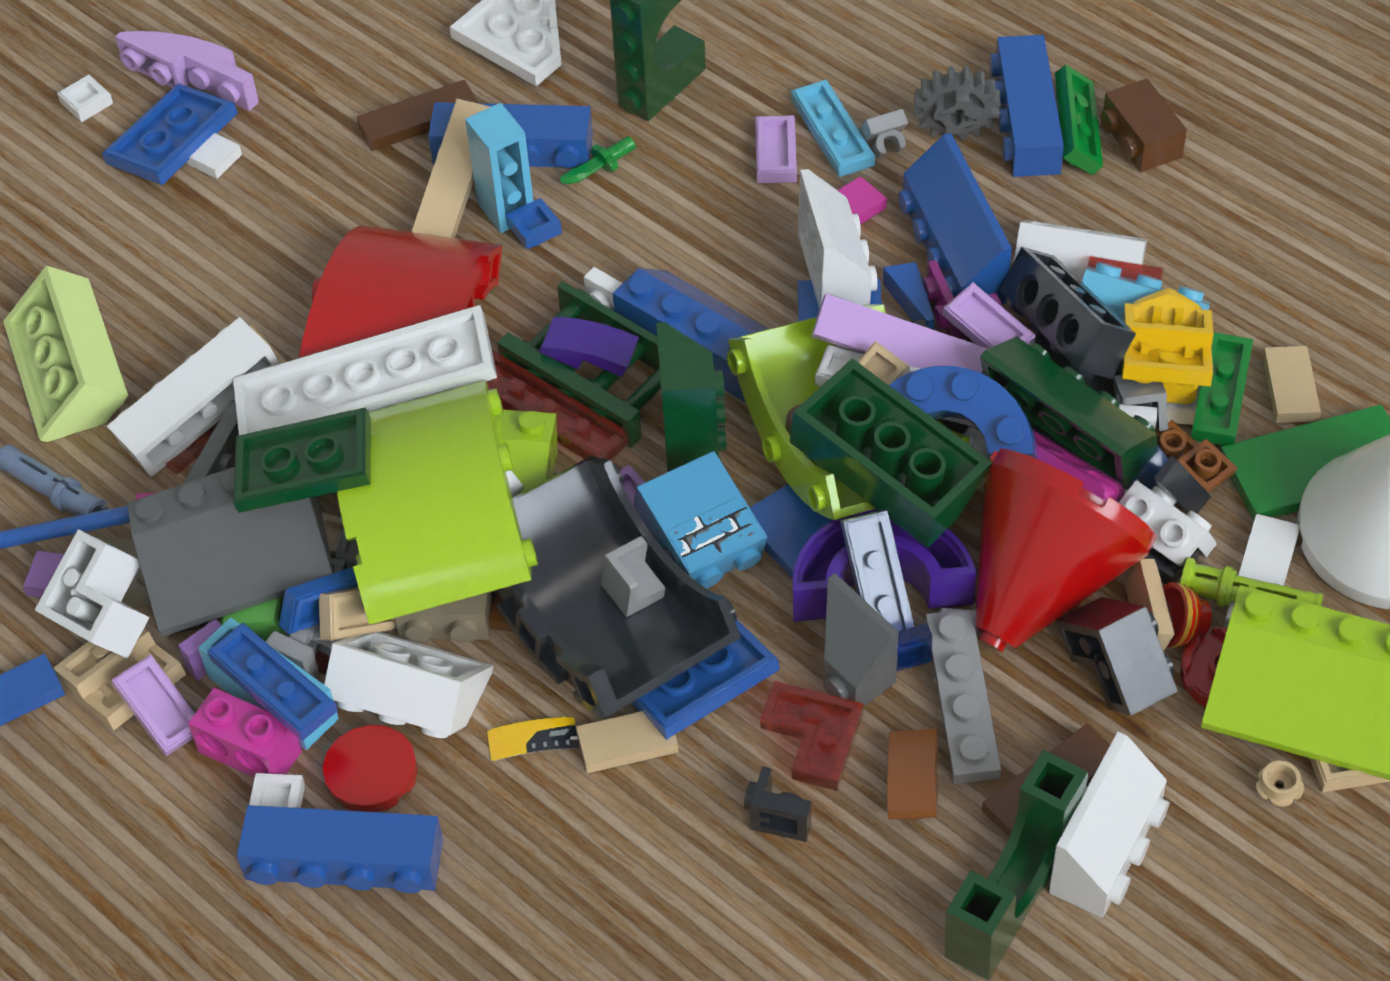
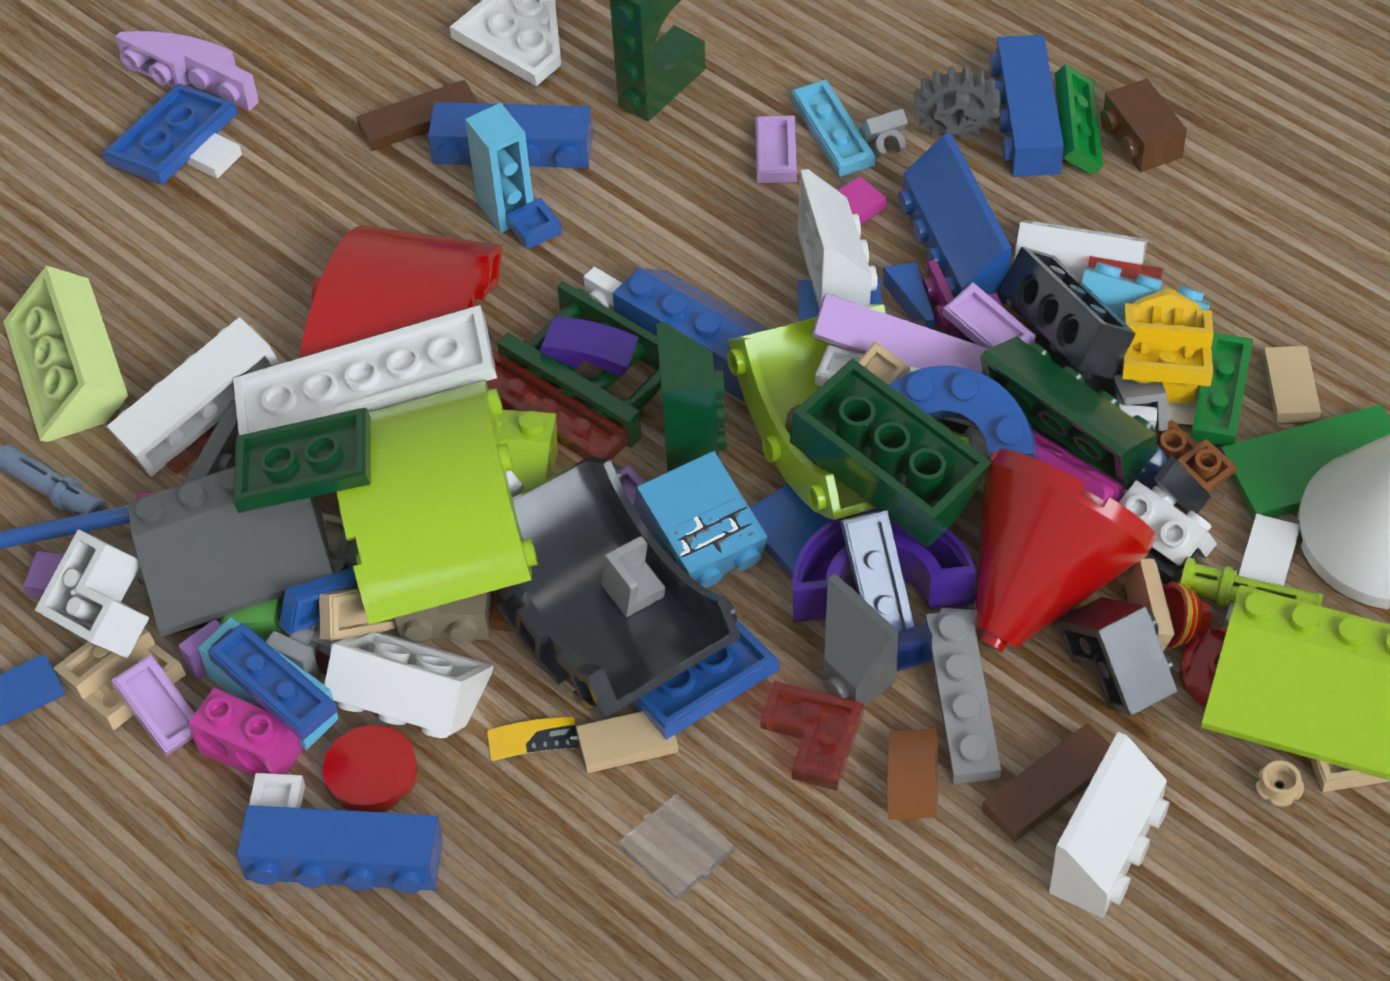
white tile [57,75,113,122] -> none
tan tile [411,99,491,238] -> none
green piece [560,136,636,184] -> none
black bracket [744,766,812,842] -> none
dark green arch [945,749,1088,981] -> none
none -> clear piece [619,794,734,900]

